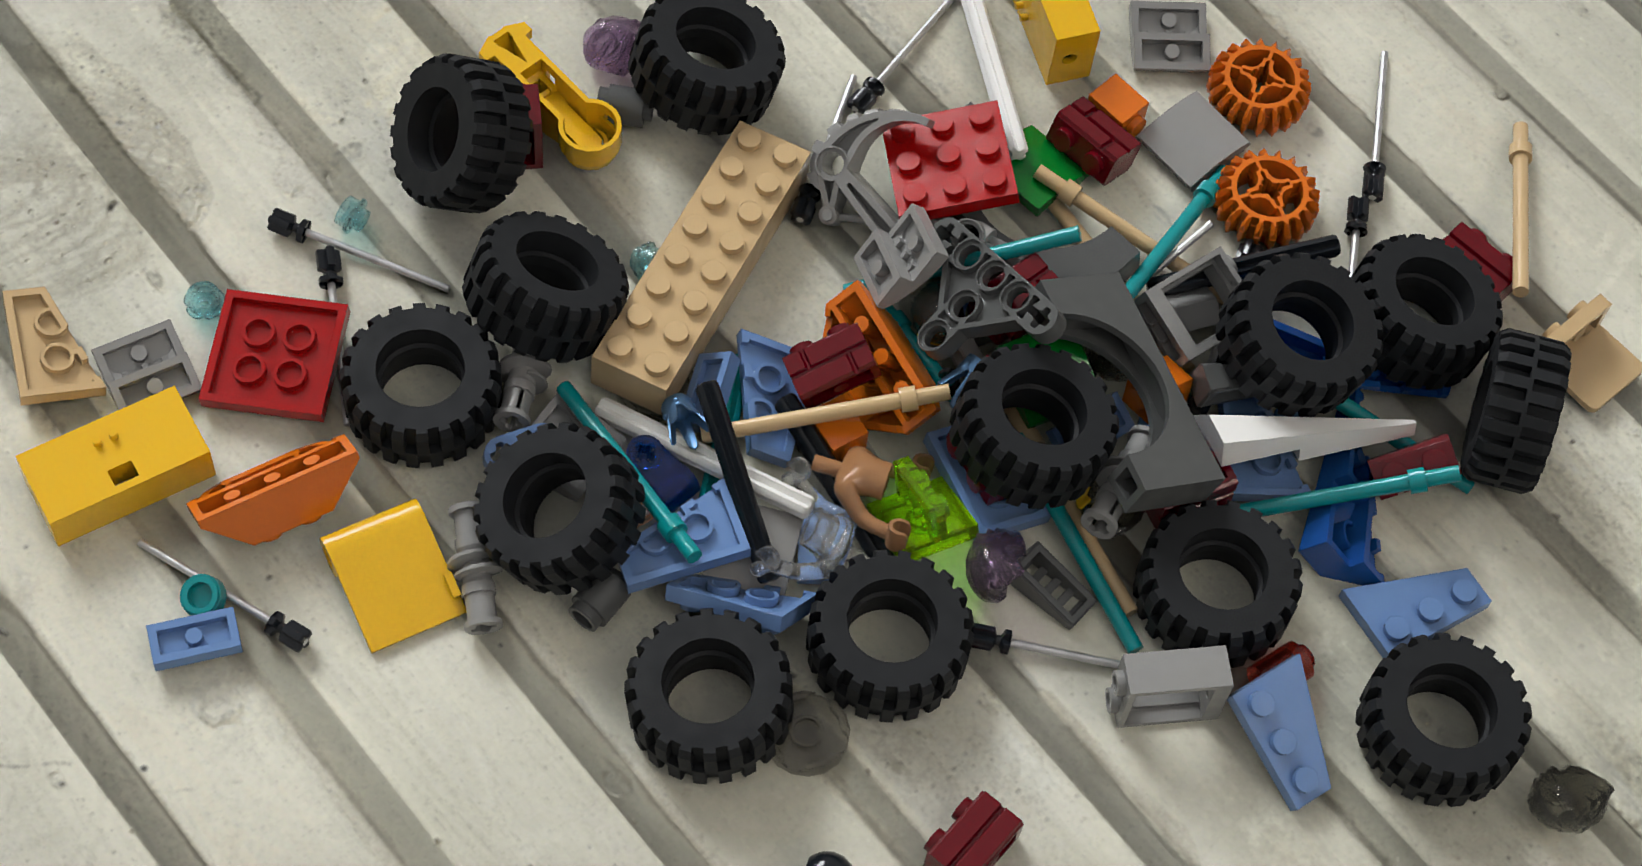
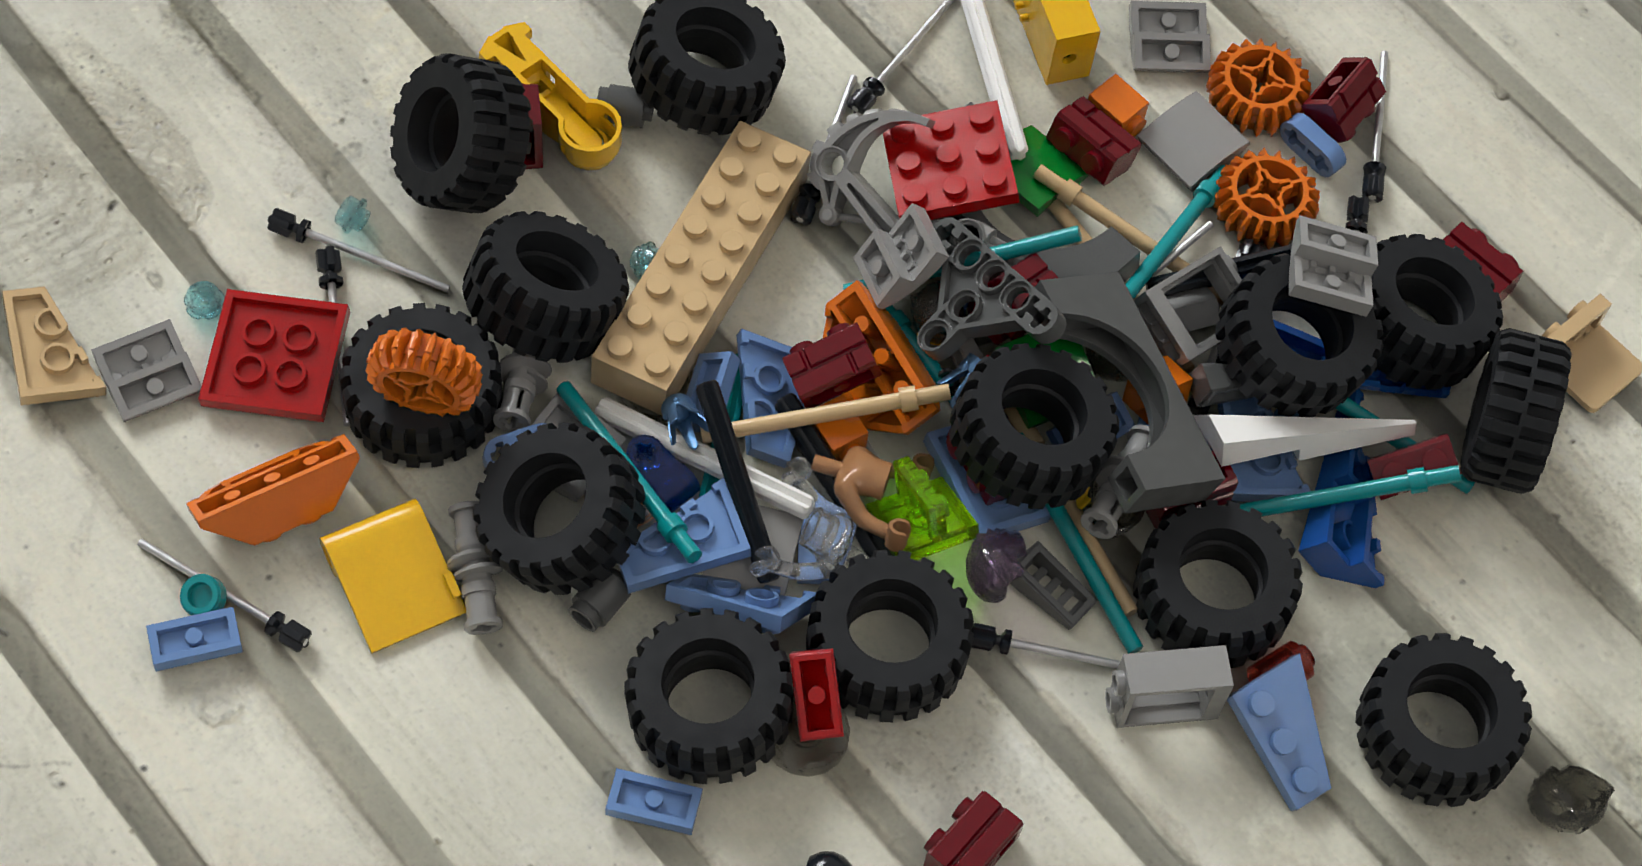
yellow brick [15,385,216,547] -> none
clear purple hair [583,15,641,77] -> none
medium blue wing [1339,568,1492,658] -> none
tan bar [1509,121,1533,298] -> none
none -> orange gear [365,328,483,417]
none -> medium blue plate [605,768,703,835]
none -> red slope [789,648,844,742]
none -> medium blue beam [1280,112,1346,177]
none -> light grey slope [1289,215,1378,317]
none -> dark red brick [1301,57,1386,143]

